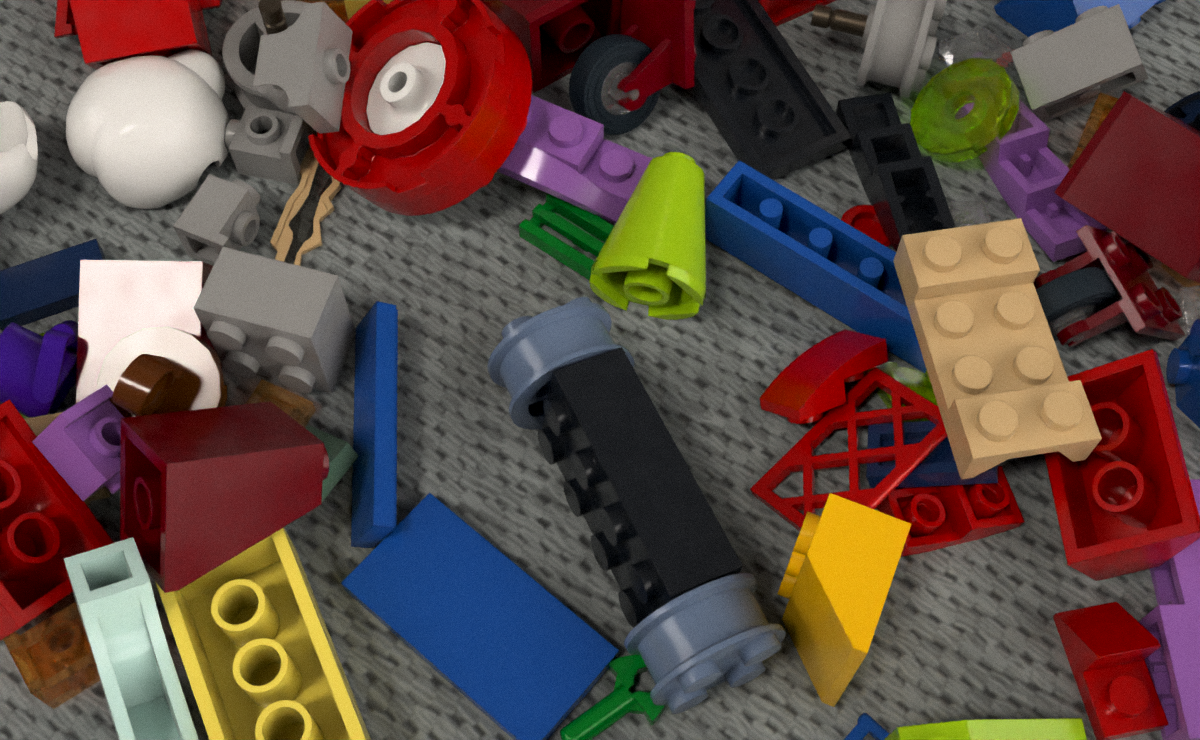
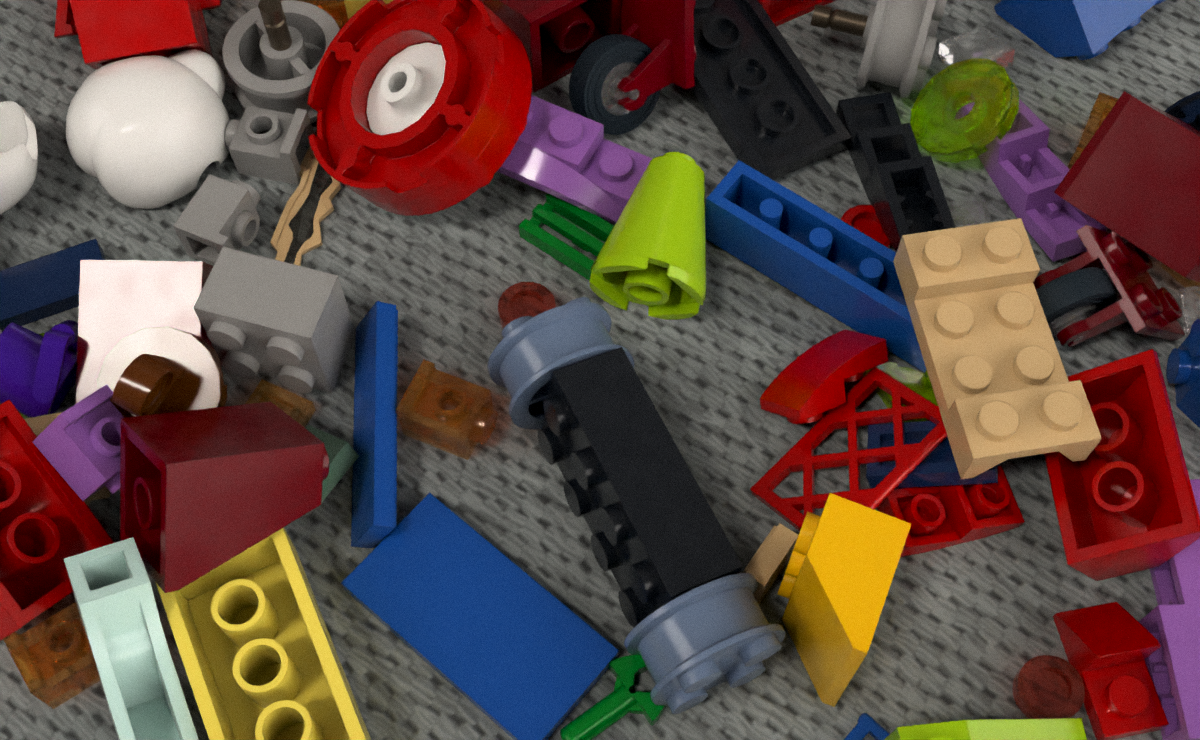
light grey brick [253,1,353,134] -> none
light grey brick [1010,4,1149,123] -> none
none -> clear orange brick [396,359,498,460]
none -> clear red tile [498,282,556,328]
none -> tan tile [743,523,798,604]
none -> clear red tile [1012,655,1085,719]

